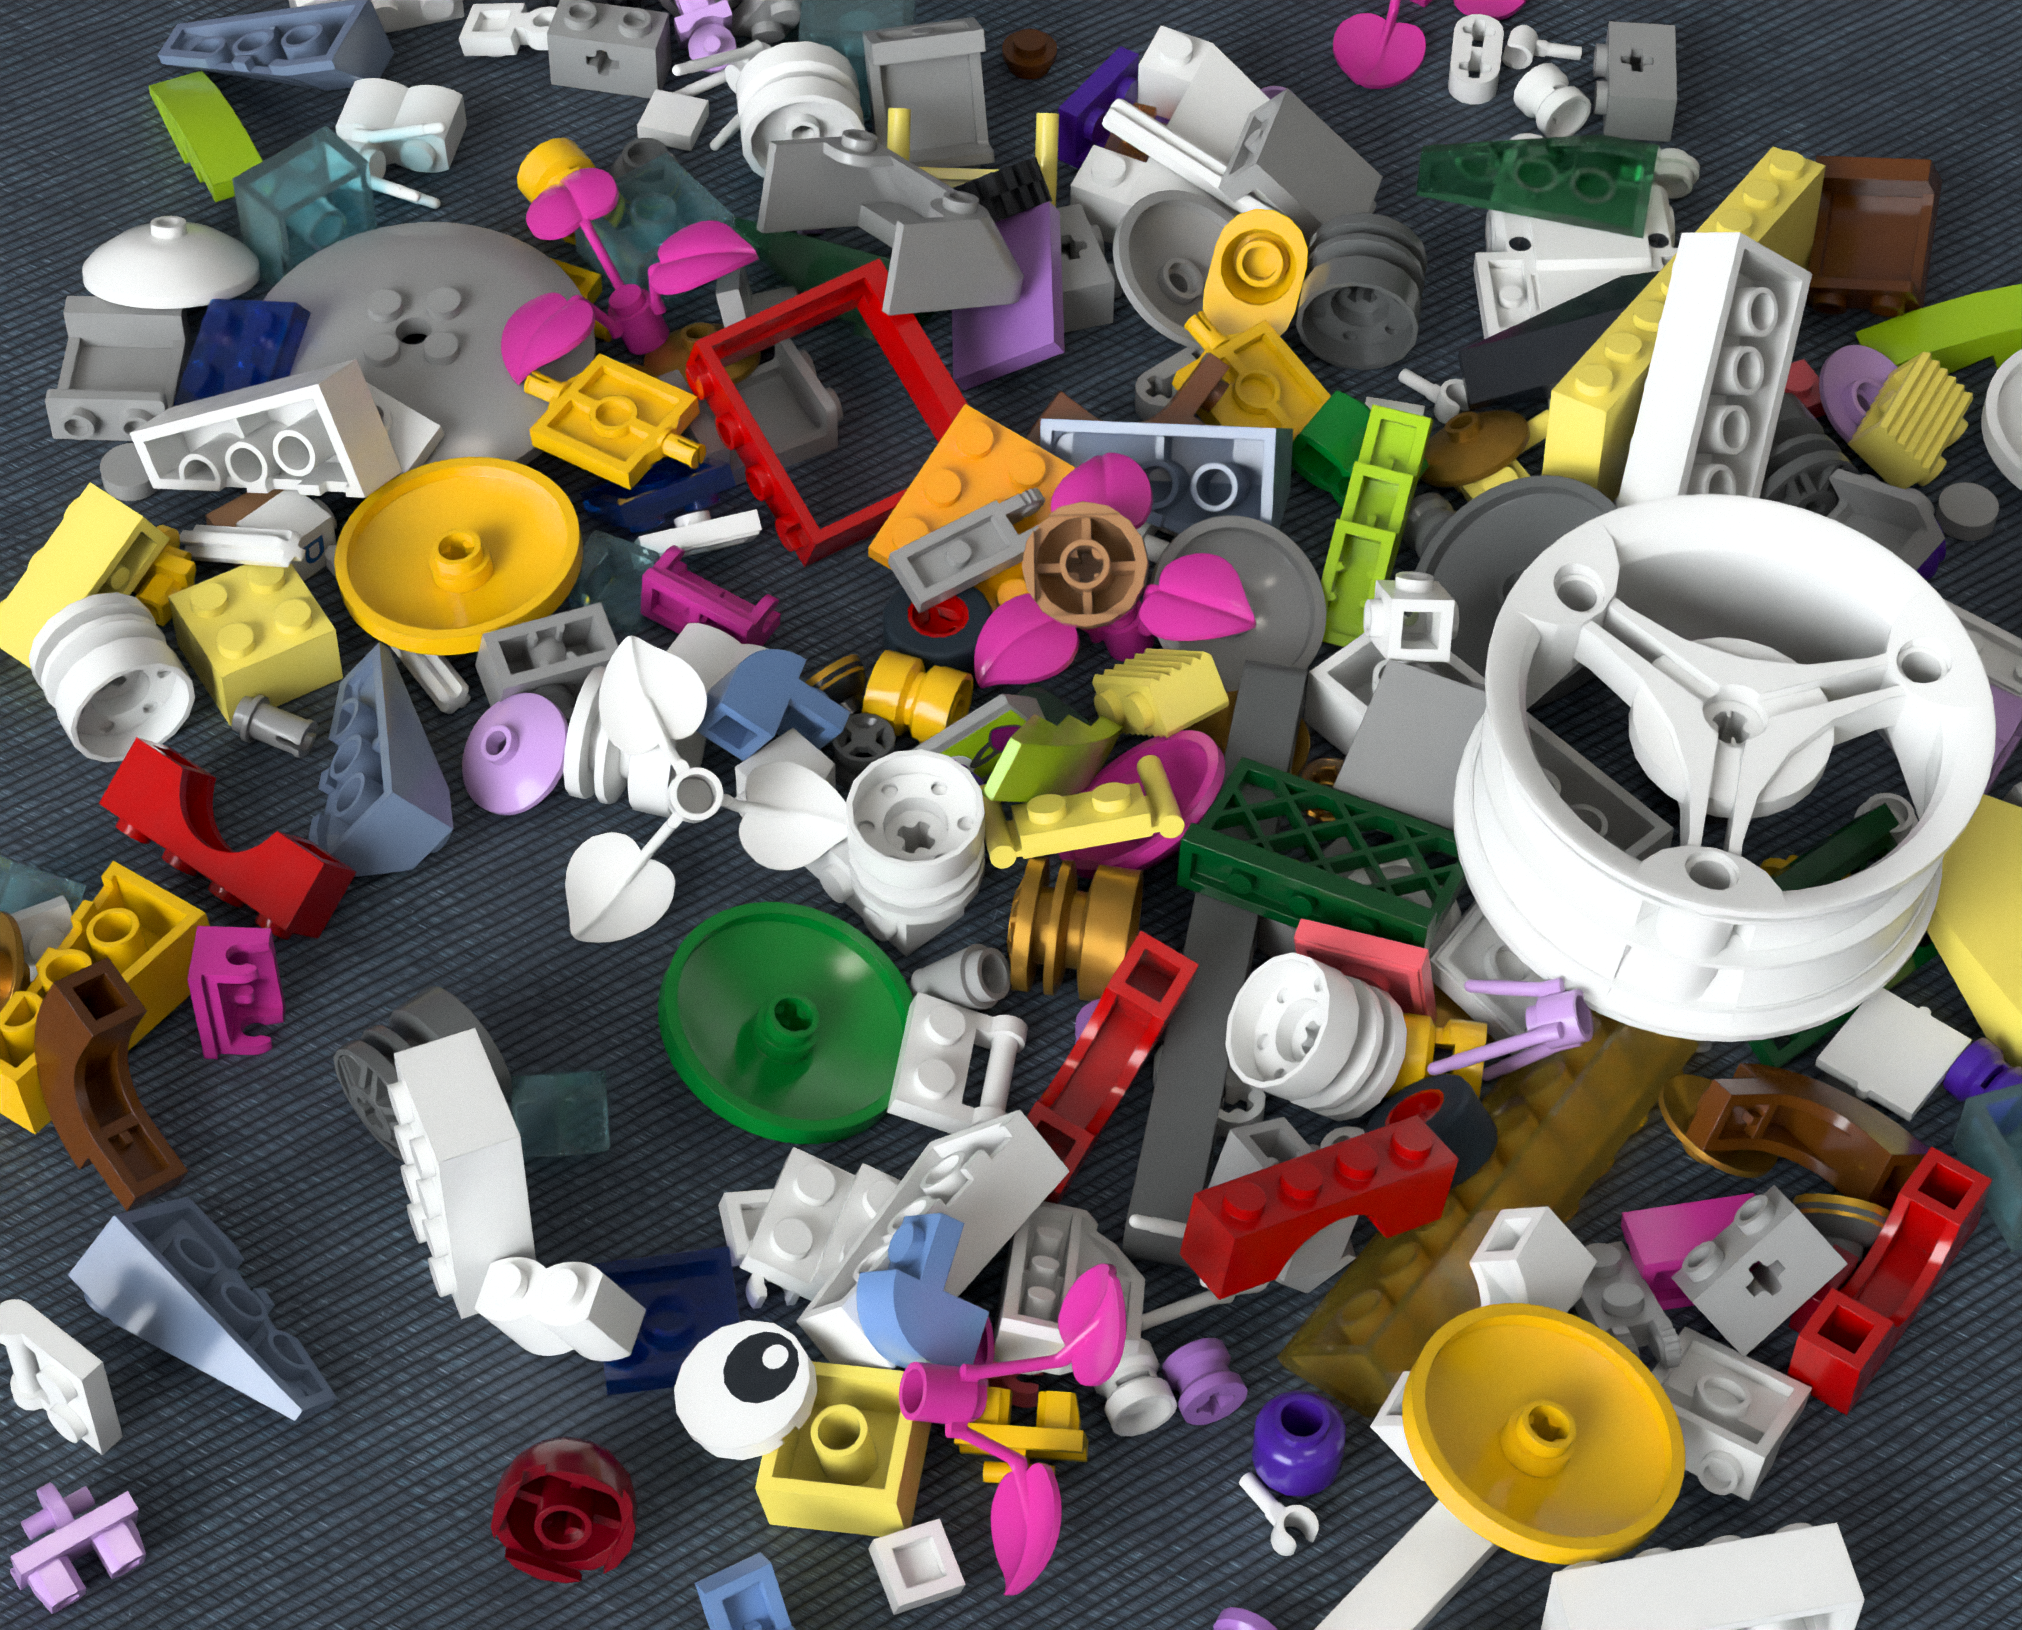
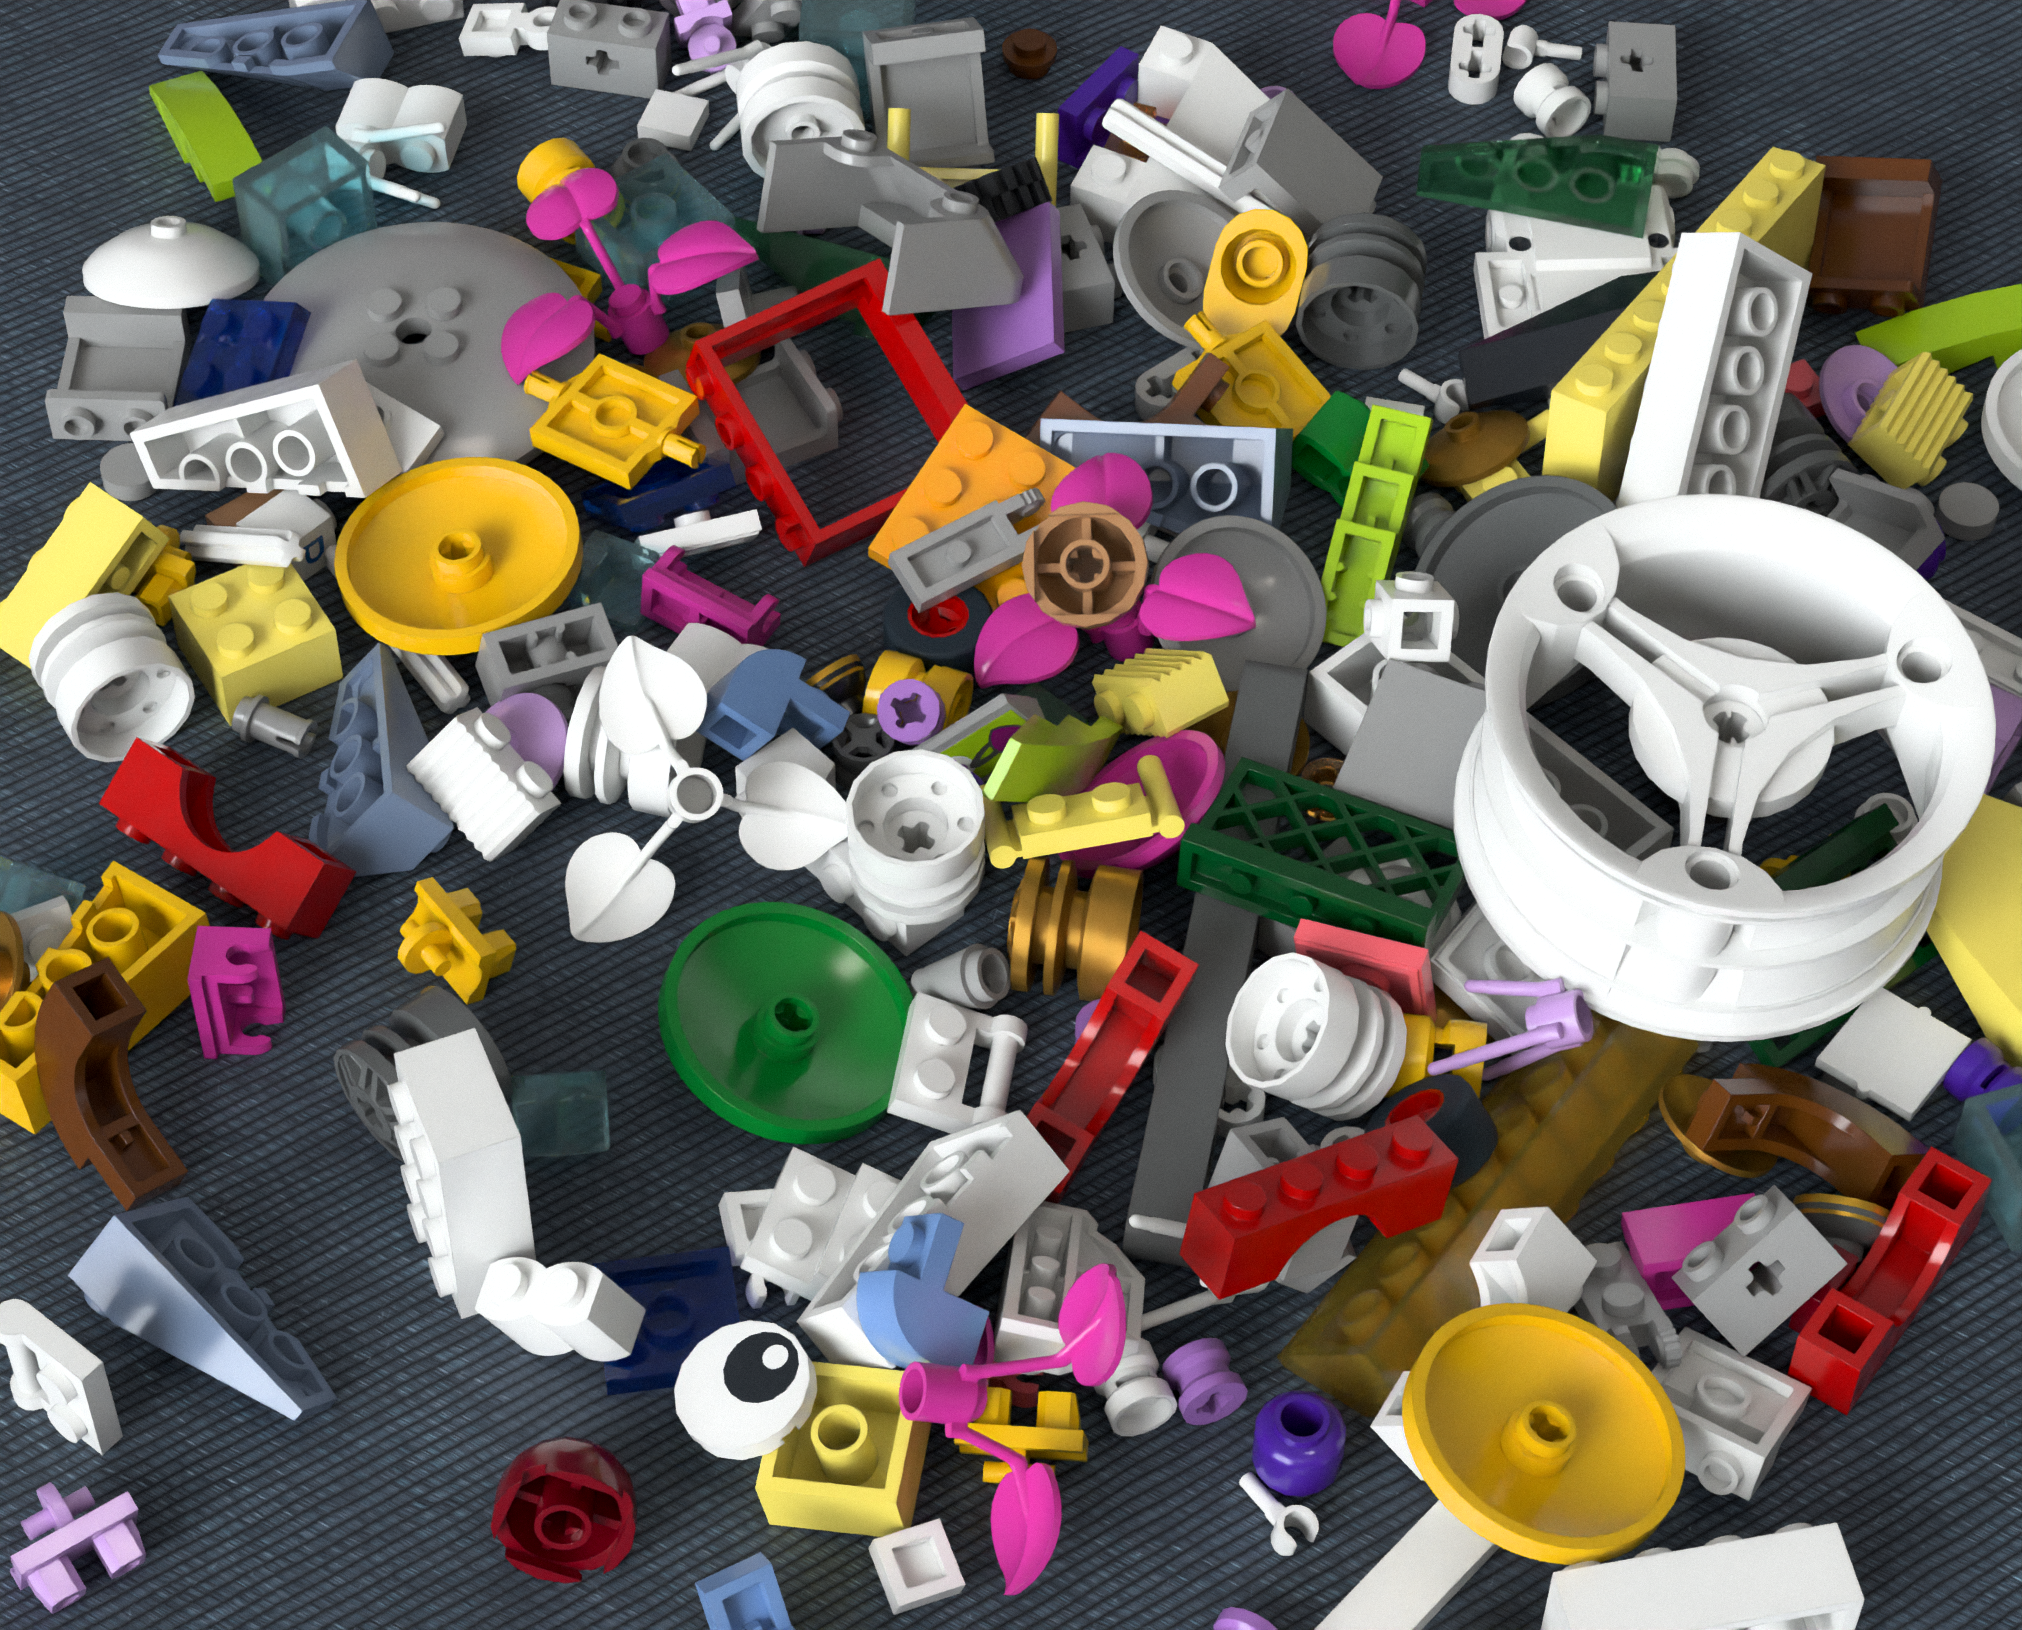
none -> yellow hips [398,877,516,1005]
none -> white brick [406,707,561,862]
none -> medium lavender wheel [877,679,946,746]

